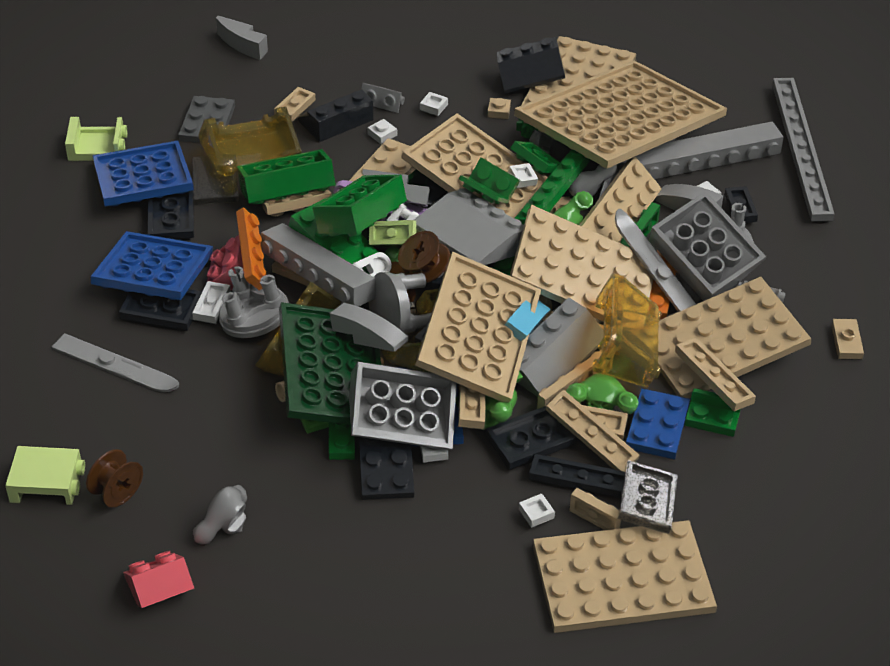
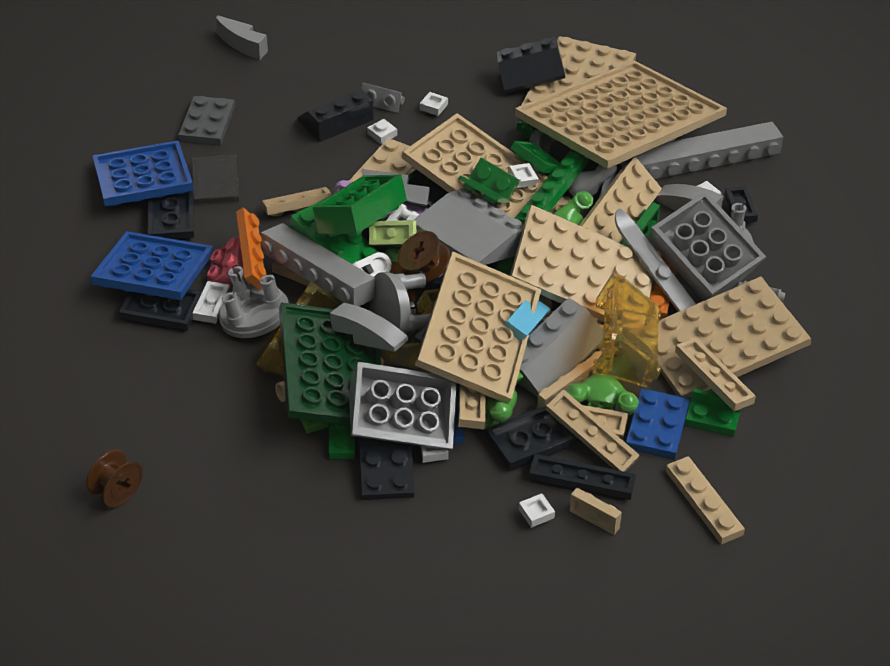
yellowish green panel [5,446,85,505] -> none
light grey piece [52,333,179,392] -> none
yellowish green panel [65,117,127,161] -> none
coral slope [123,551,194,608] -> none
light grey head [193,485,247,545] -> none
clear yellow windscreen [198,107,302,176] -> none
green brick [237,149,336,204] -> none
tan plate [274,87,316,122] -> none
tan plate [488,98,511,119] -> none
tan plate [533,520,717,633] -> none
clear smoke tile [618,460,677,534] -> none
light grey plate [772,78,835,221] -> none
tan plate [831,319,864,359] -> none
none -> tan plate [666,456,745,544]

